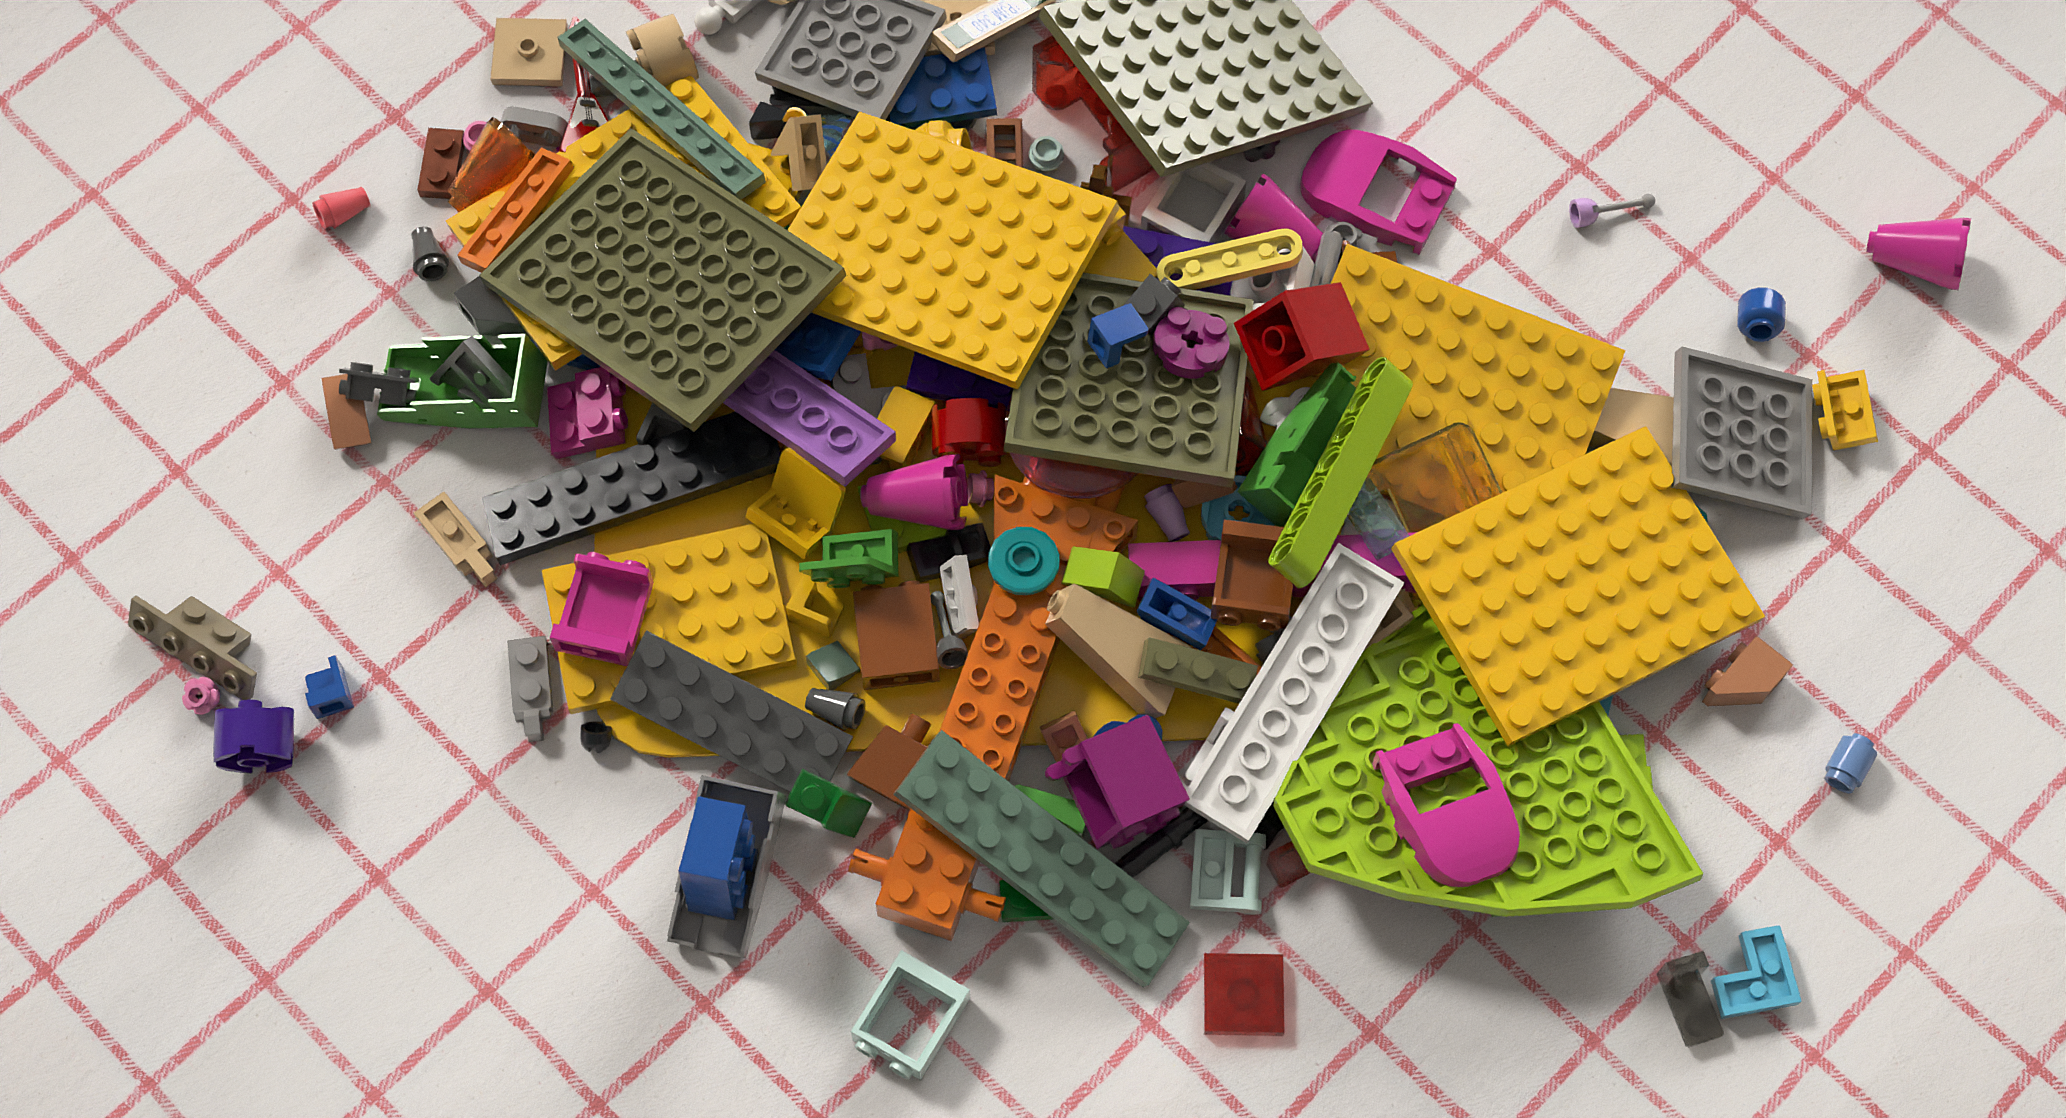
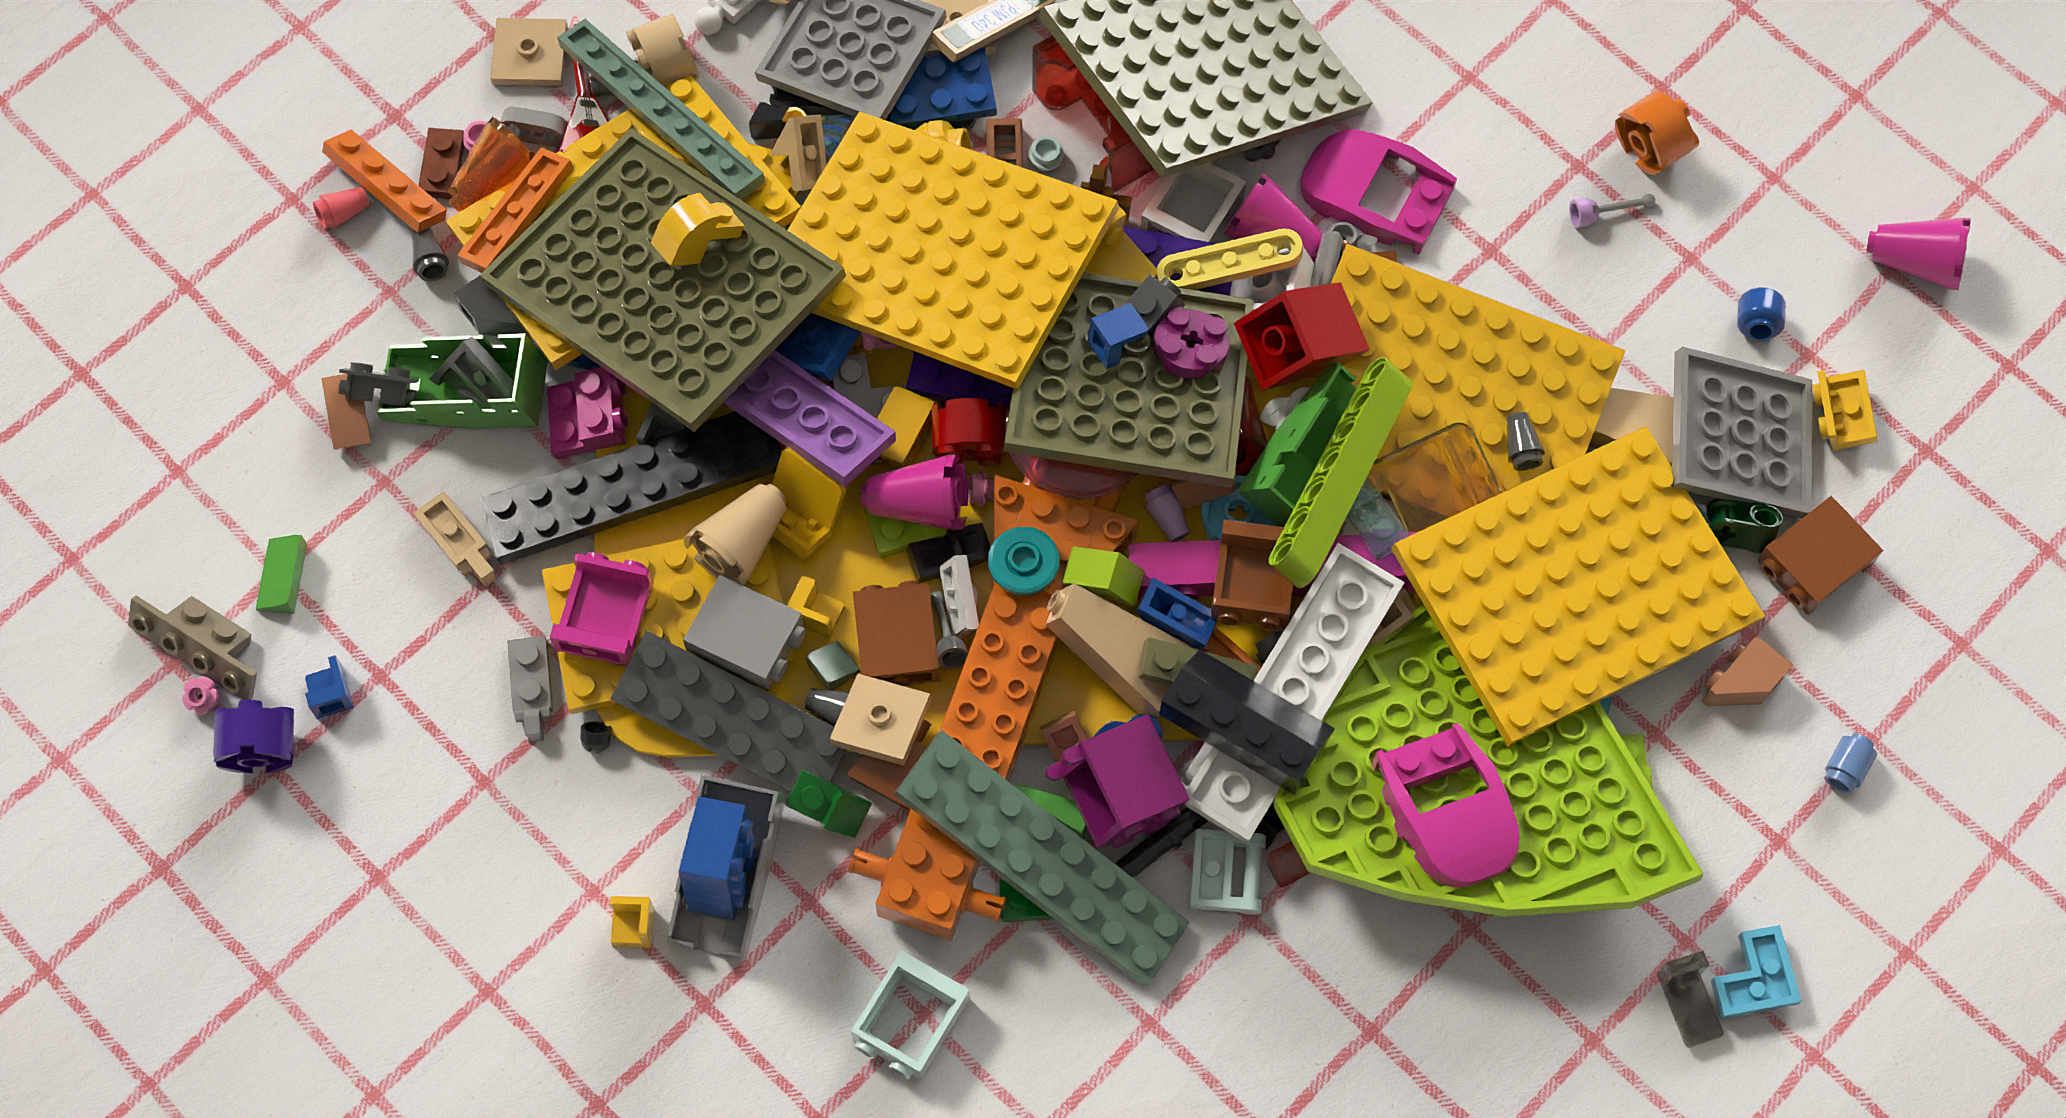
bright green bracket [799,529,899,588] -> none
clear red plate [1203,953,1285,1036] -> none
none -> bright green slope [256,535,307,614]
none -> orange plate [322,129,447,233]
none -> yellow panel [610,896,655,948]
none -> yellow brick [651,193,744,266]
none -> tan cone [683,484,787,586]
none -> light grey brick [683,575,806,691]
none -> tan plate [830,674,931,766]
none -> black slope [1159,649,1335,795]
none -> dark grey cone [1506,412,1545,471]
none -> orange brick [1615,90,1699,175]
none -> dark green piece [1707,498,1783,554]
none -> dark orange panel [1758,496,1884,615]

